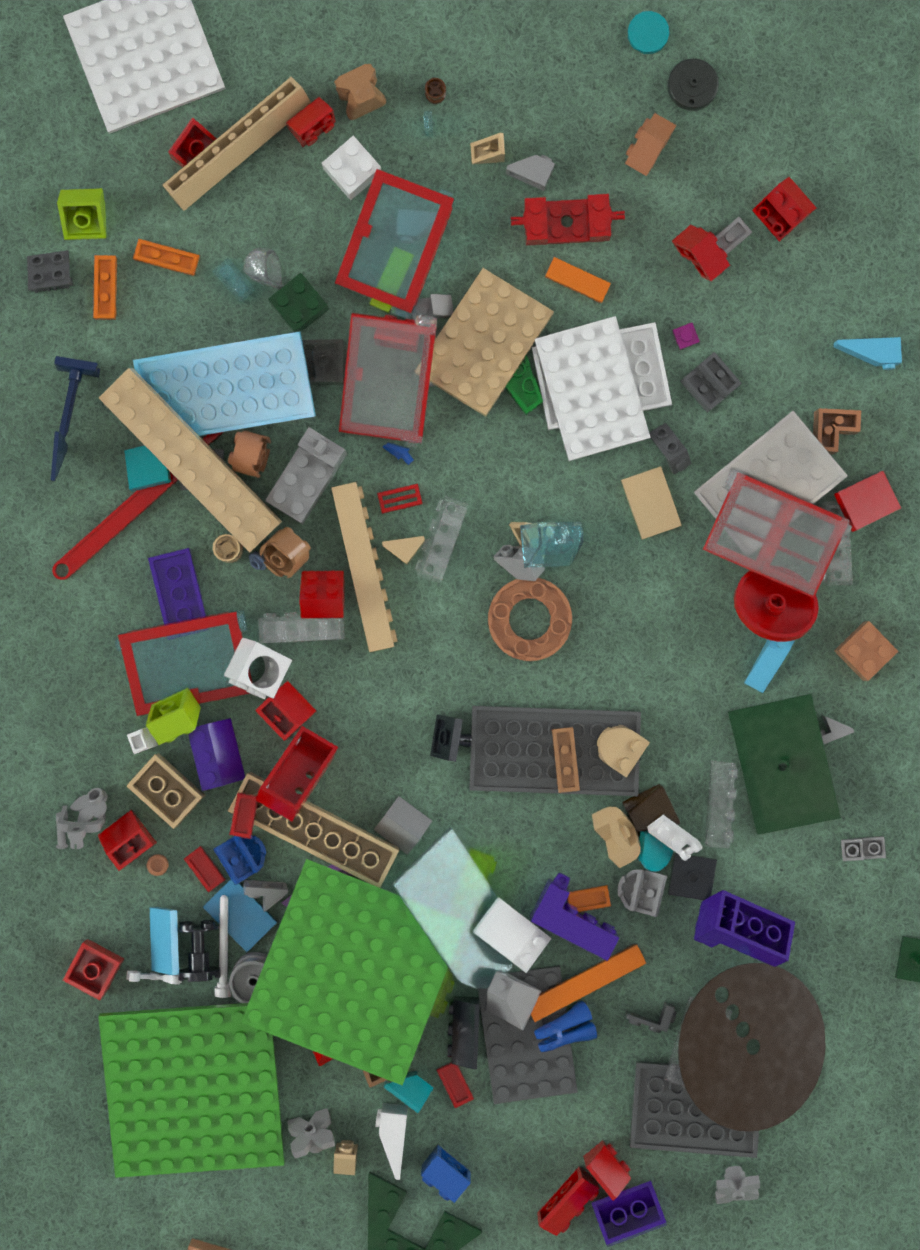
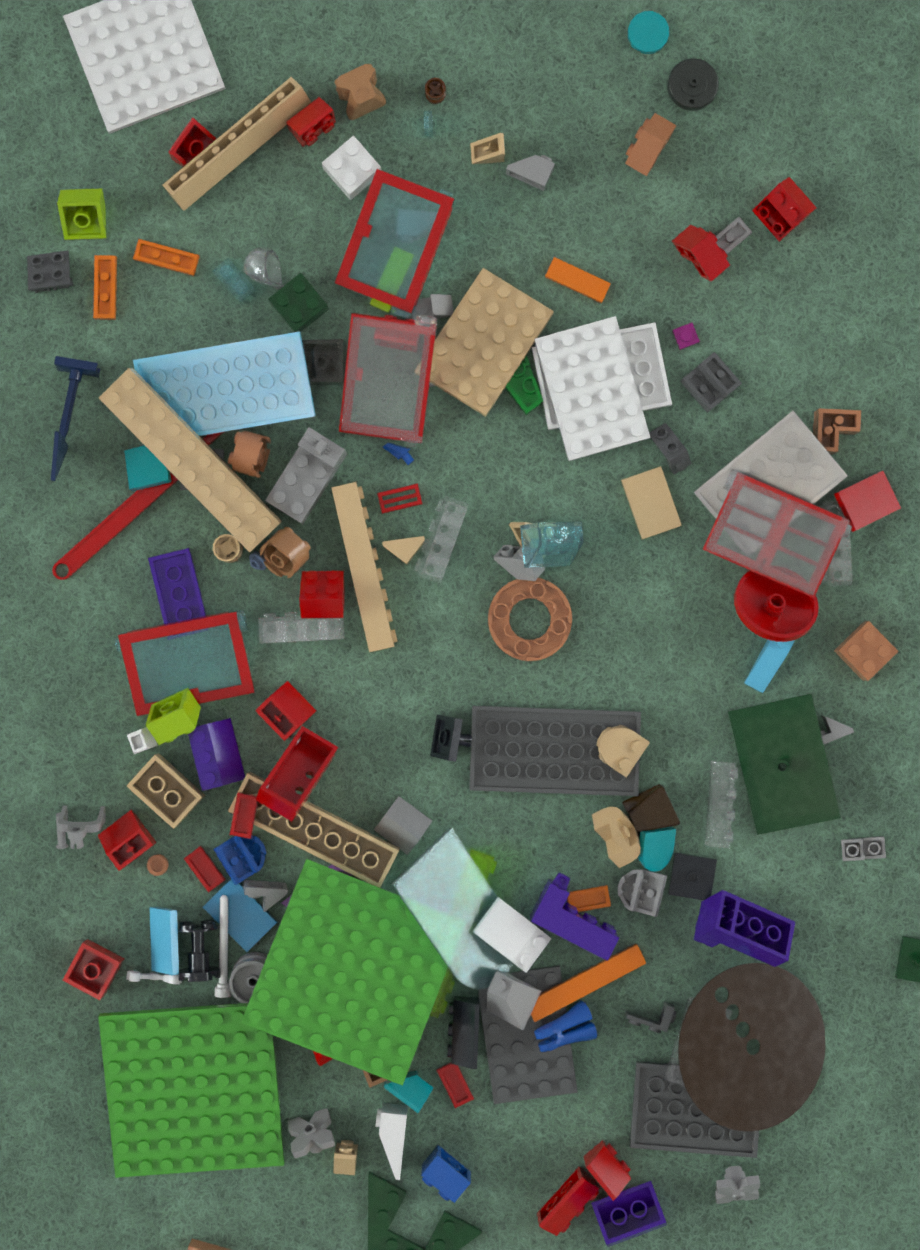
light grey plate [70,788,108,822] -> none
white brick [224,638,292,699] -> none
red brick [511,194,625,246] -> none
medium nougat plate [552,727,580,793] -> none
white plate [647,815,702,861] -> none
medium azure slope [834,337,902,370] -> none

